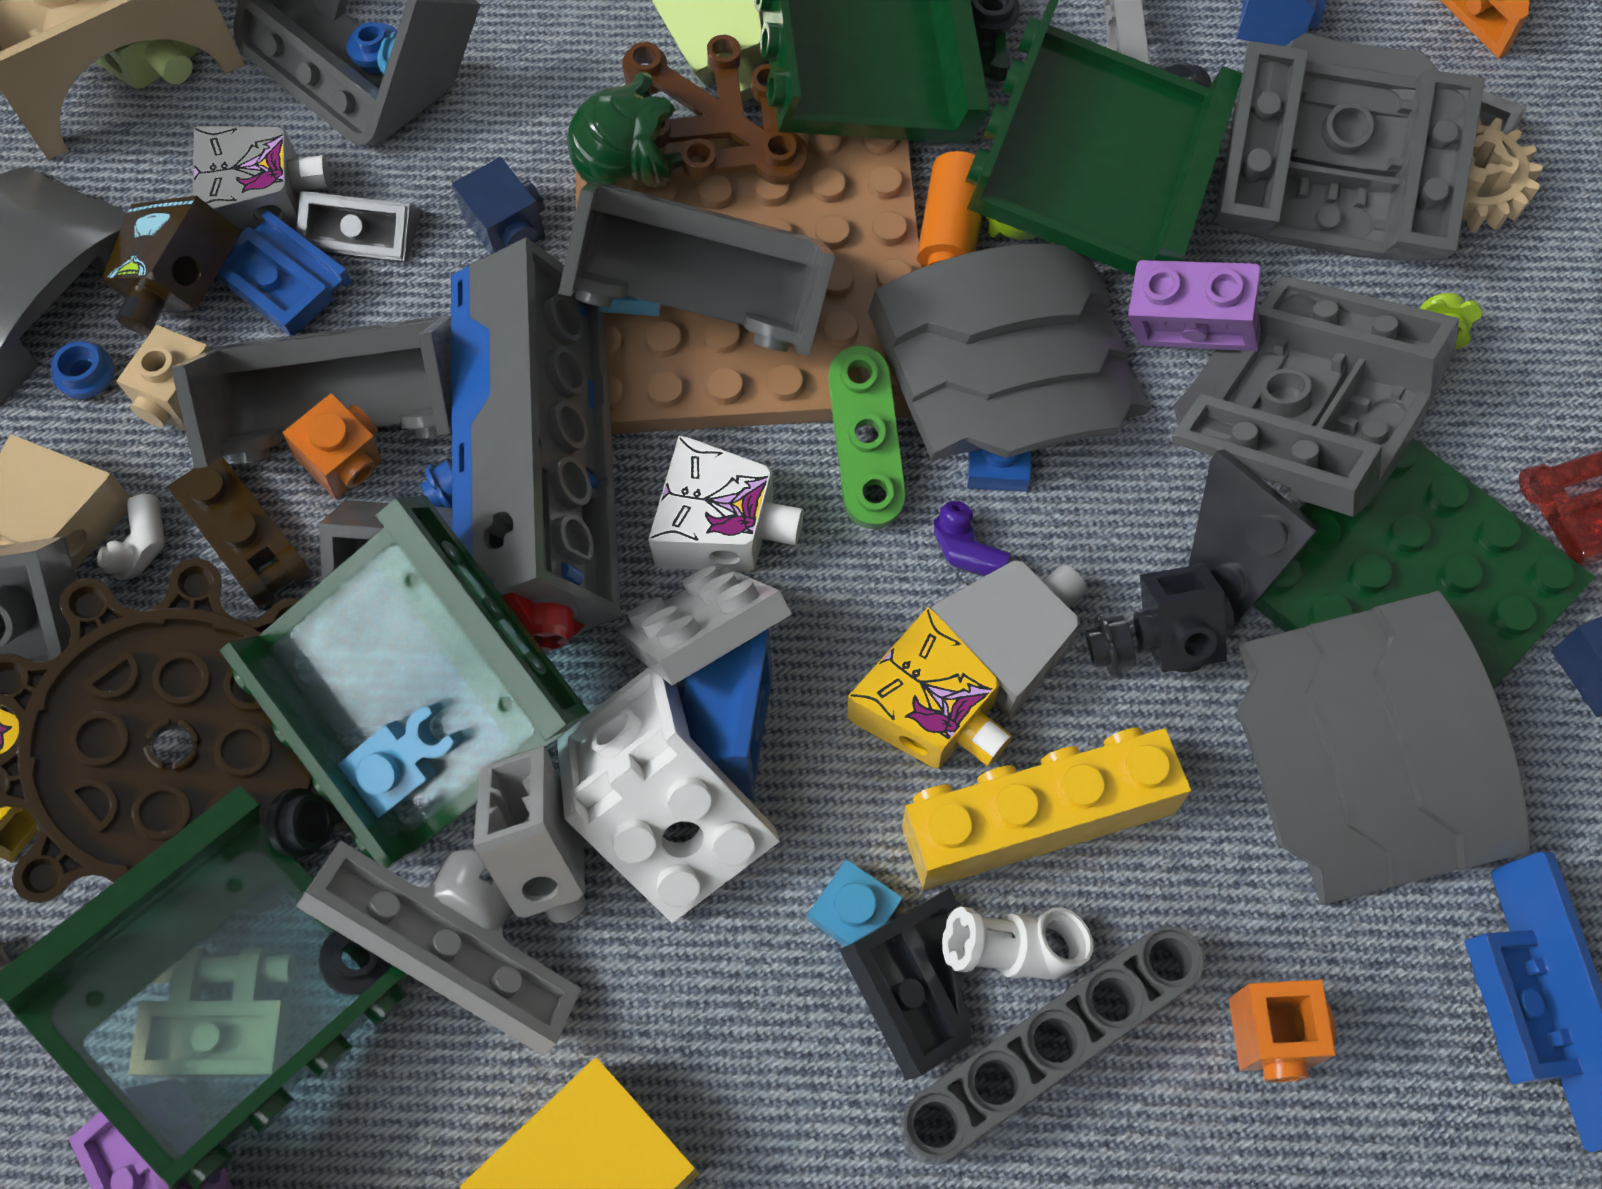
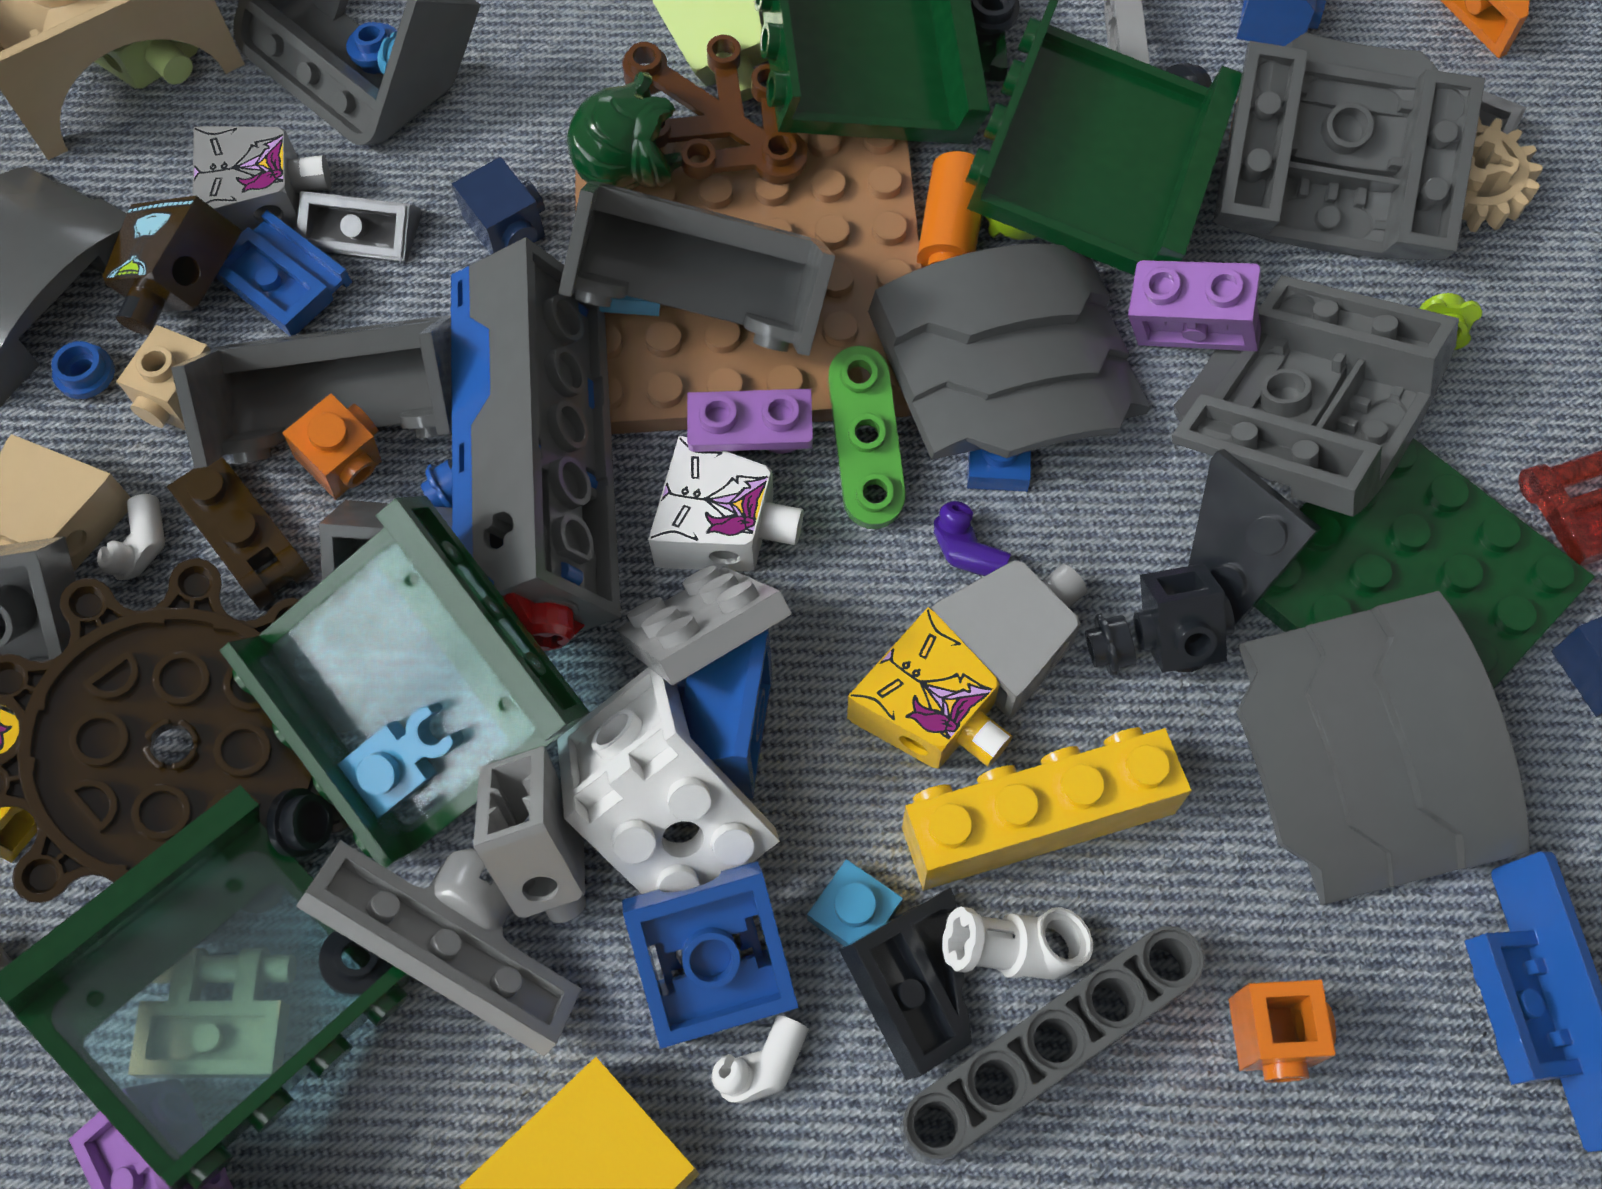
none -> blue brick [622,861,799,1049]
none -> medium lavender bracket [687,389,813,453]
none -> white arm [711,1015,809,1104]

